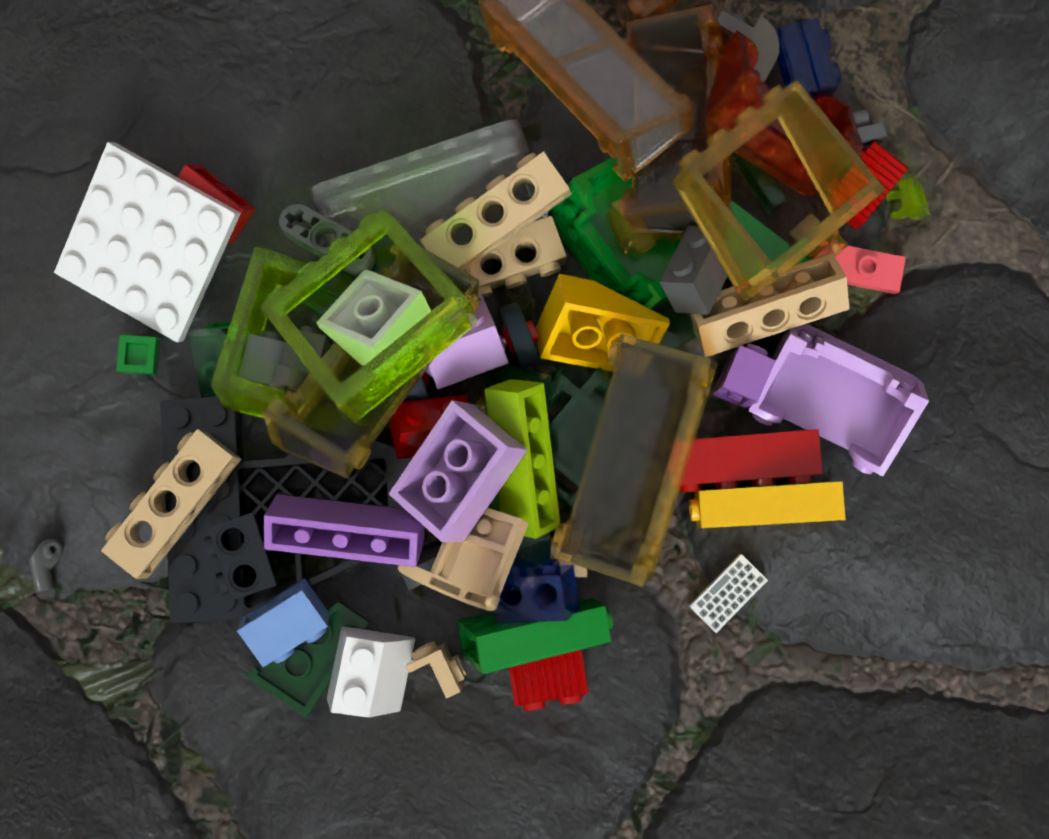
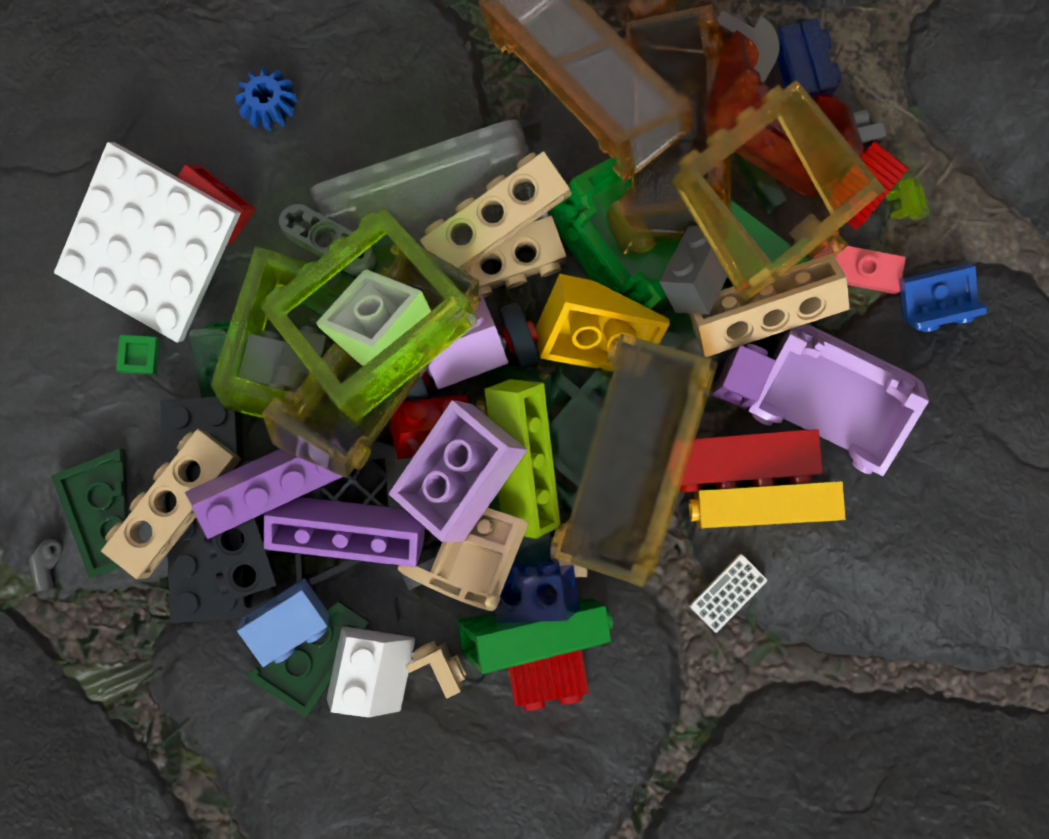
none -> dark green wing [51,448,127,579]
none -> medium lavender brick [185,429,351,539]
none -> blue gear [235,66,298,131]
none -> blue bracket [899,263,987,332]

